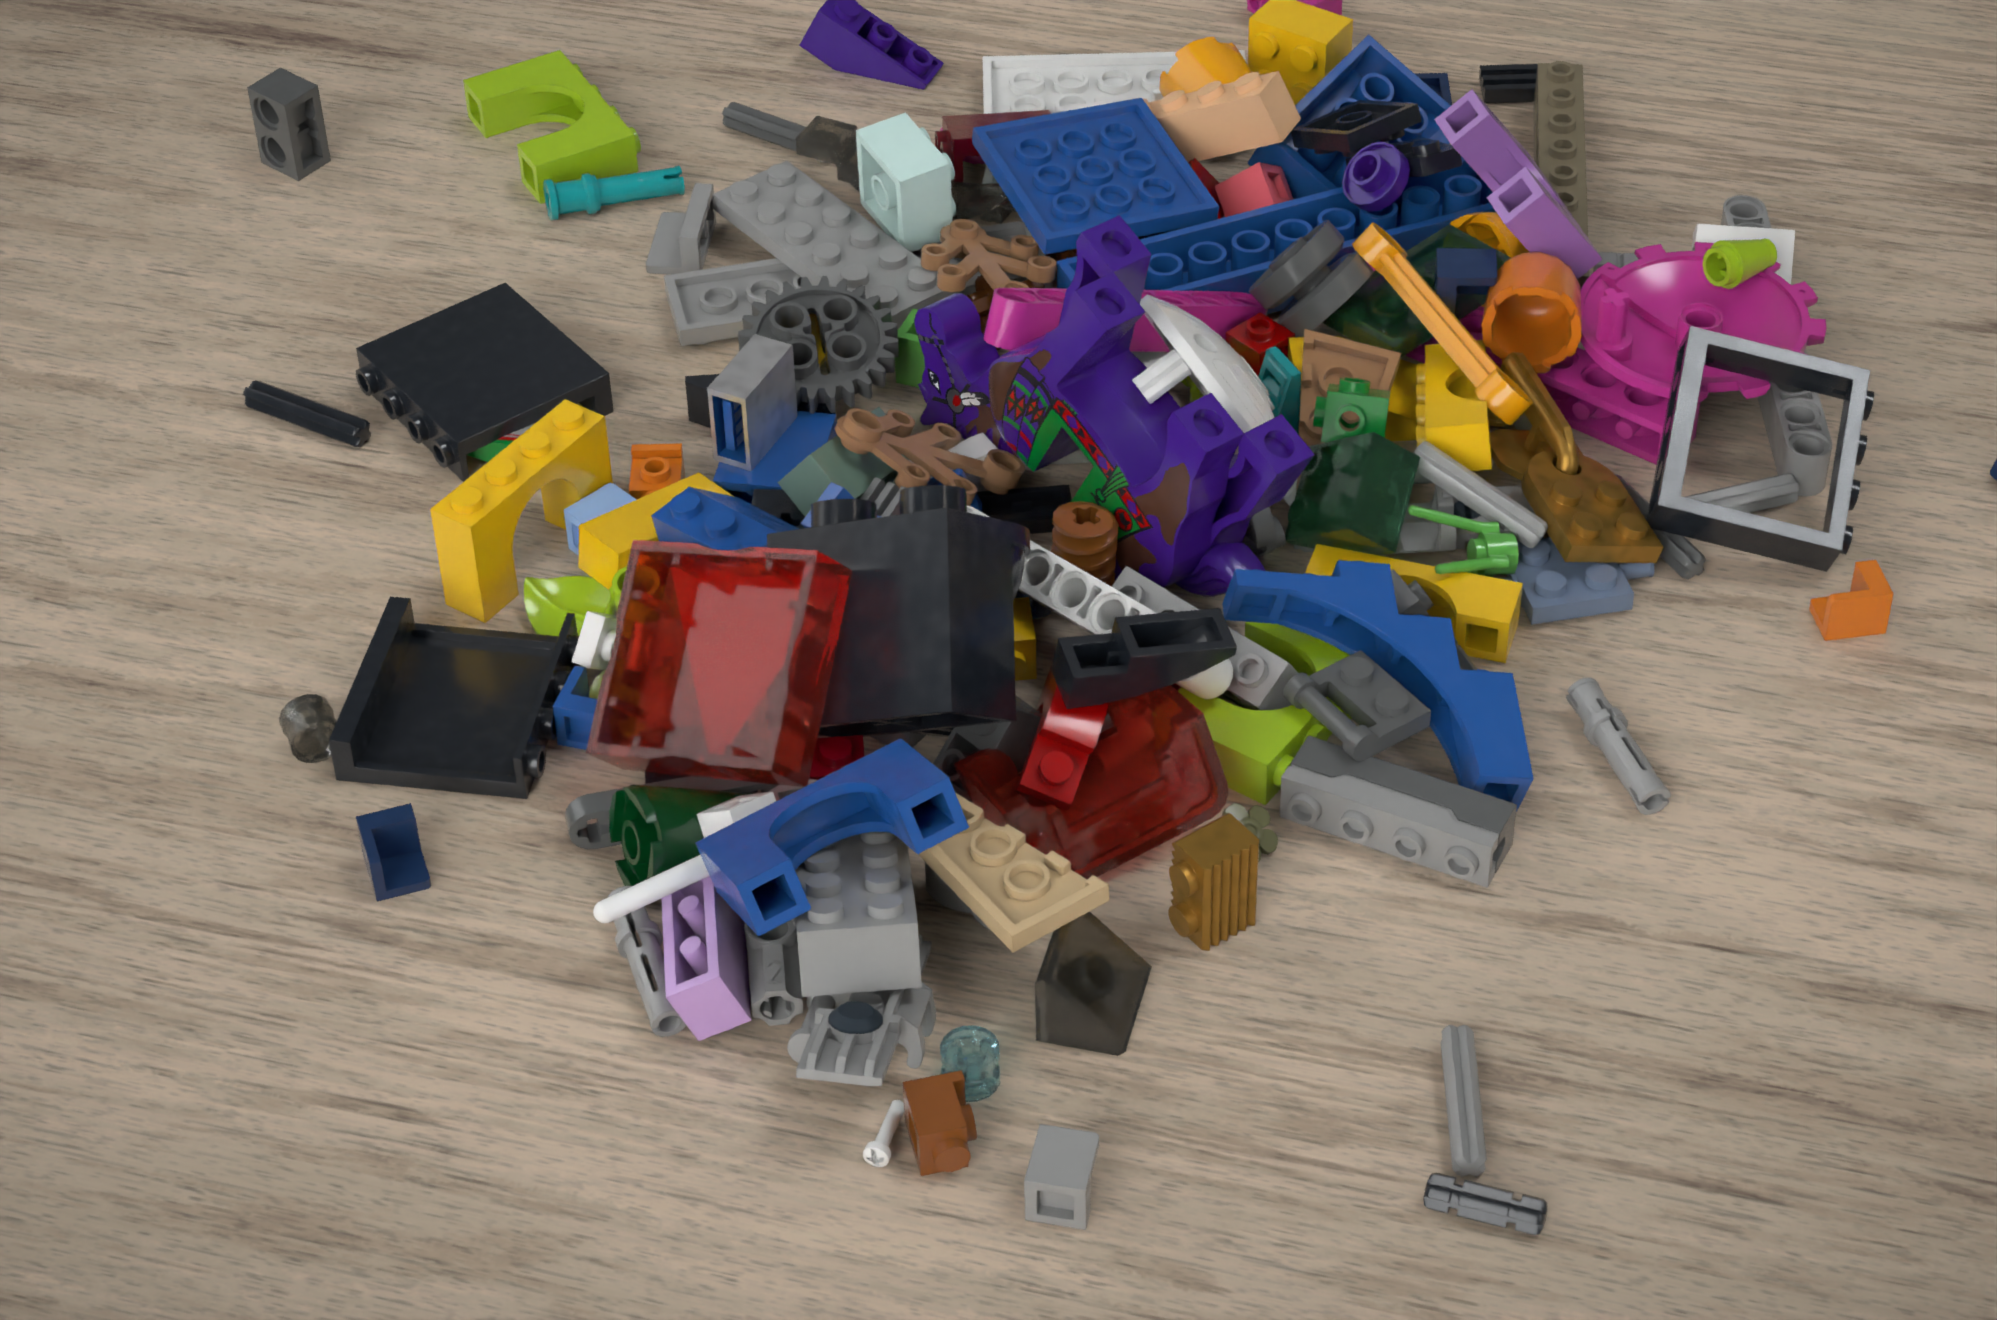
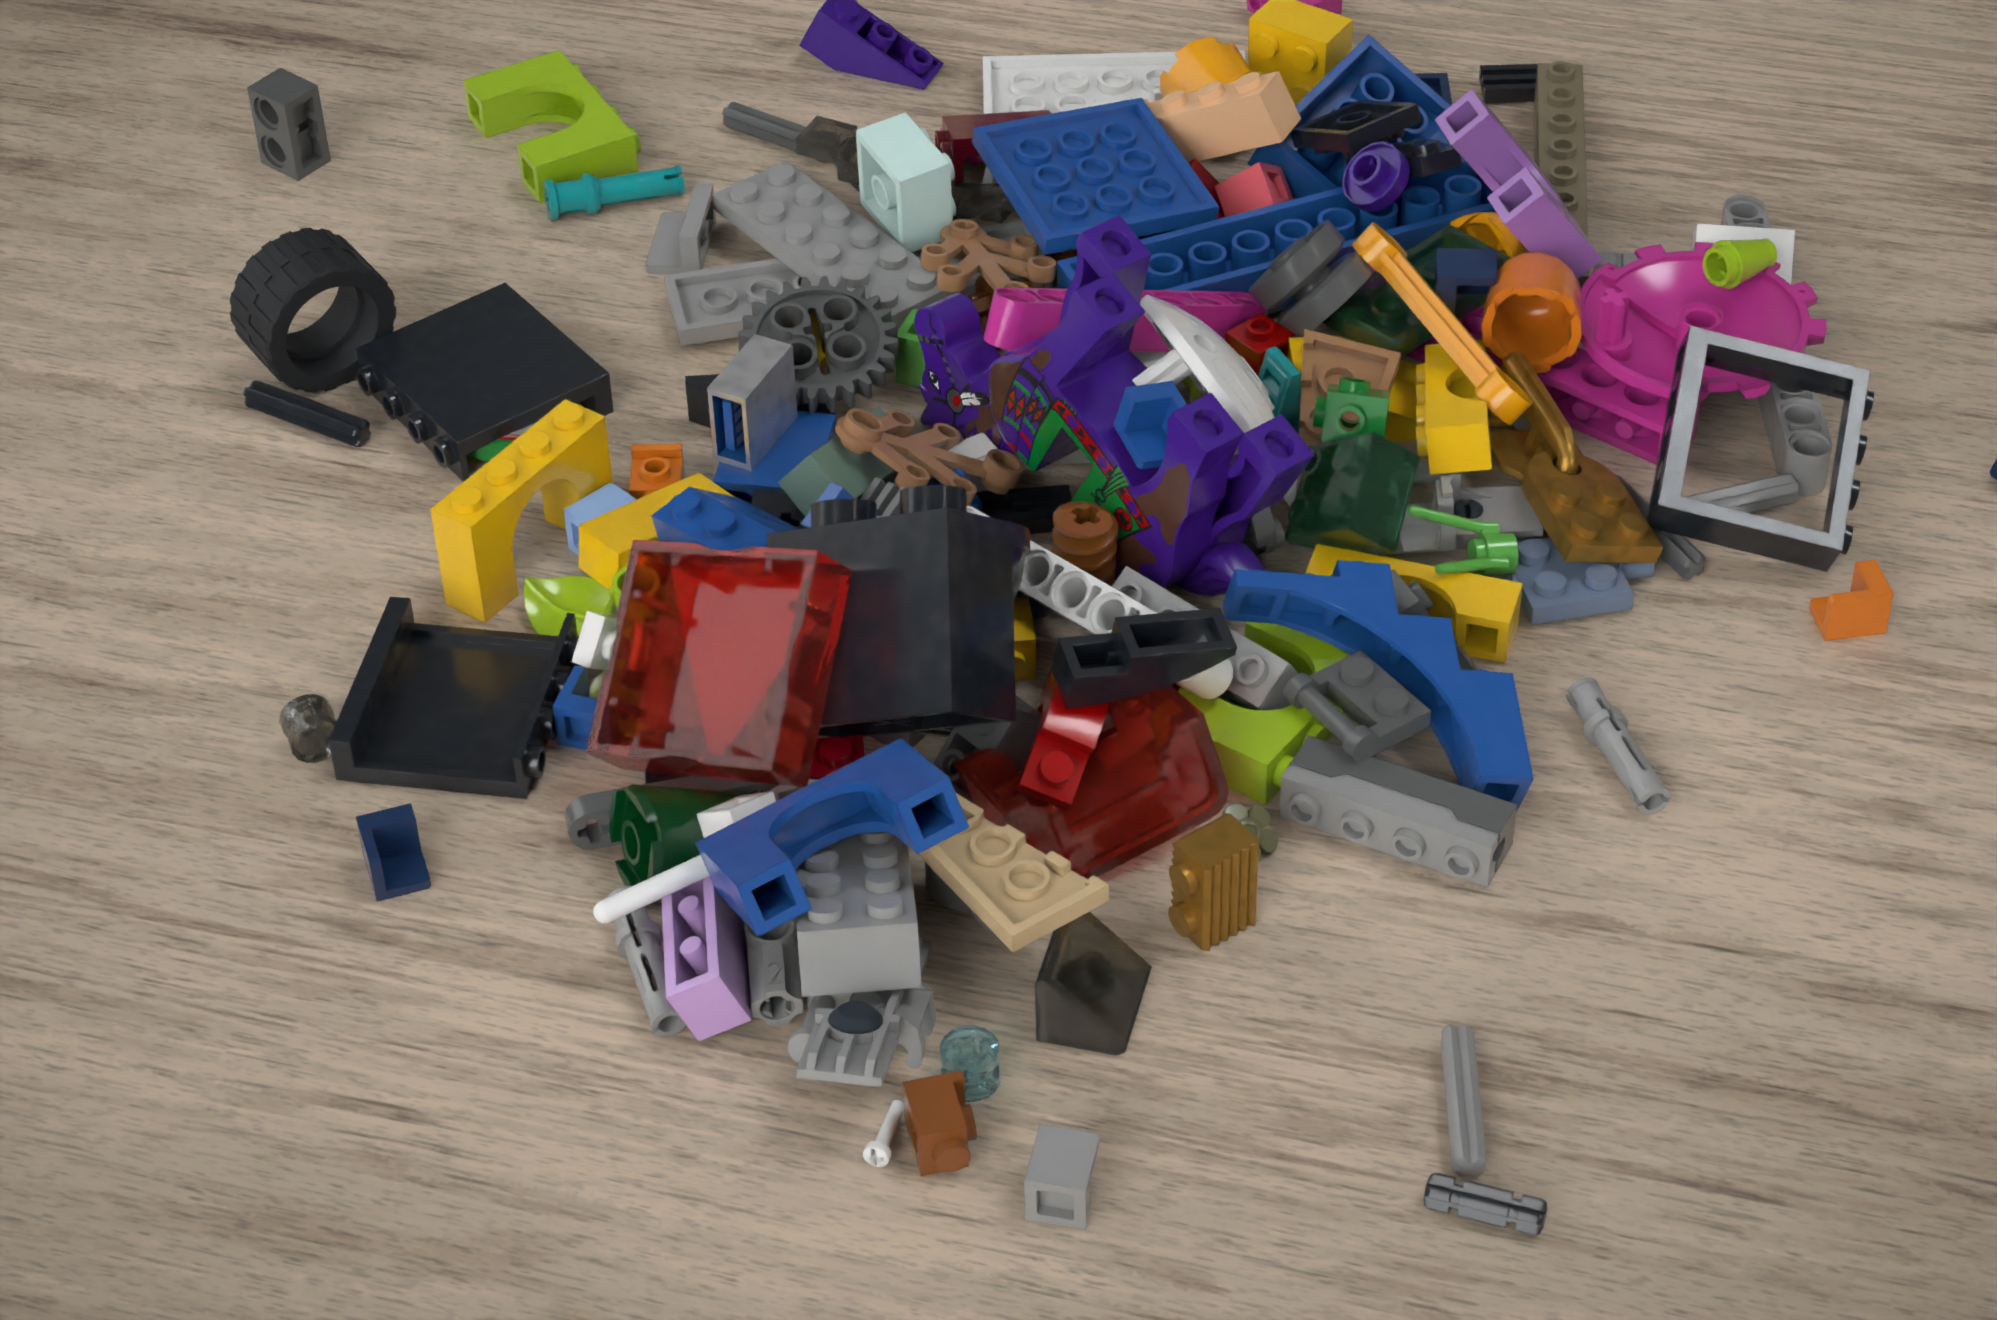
light grey axle [1409,441,1548,548] -> none
none -> black tyre [230,228,397,393]
none -> blue panel [1113,381,1187,469]

